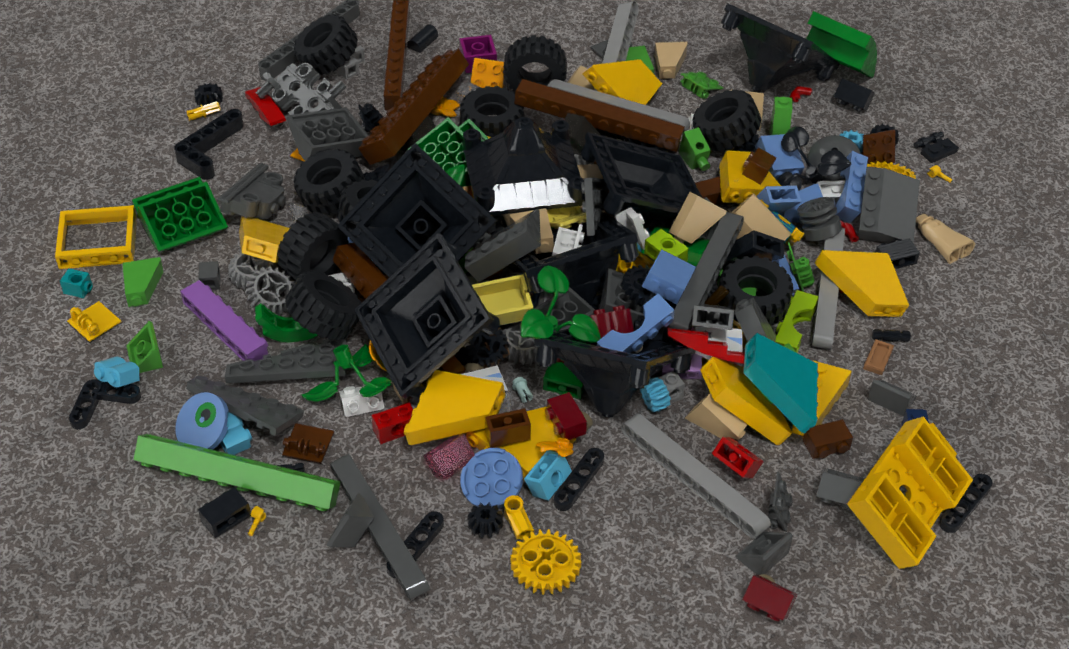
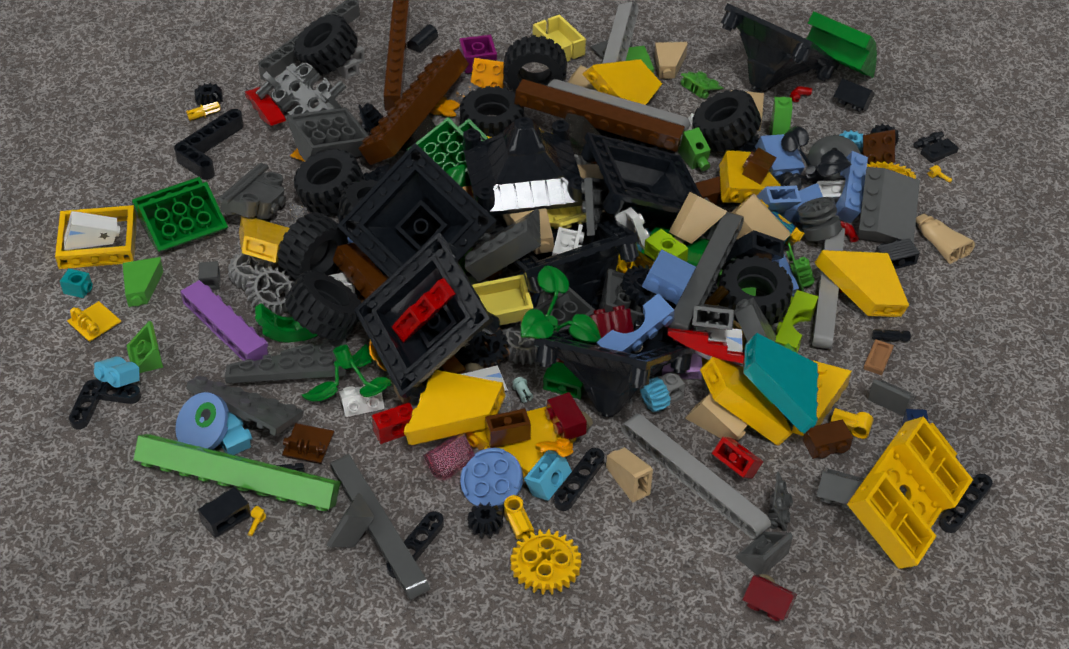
none -> white slope [64,211,120,250]
none -> red slope [392,278,456,342]
none -> light yellow piece [533,14,586,61]
none -> tan slope [606,447,653,503]
none -> yellow piece [831,408,874,439]

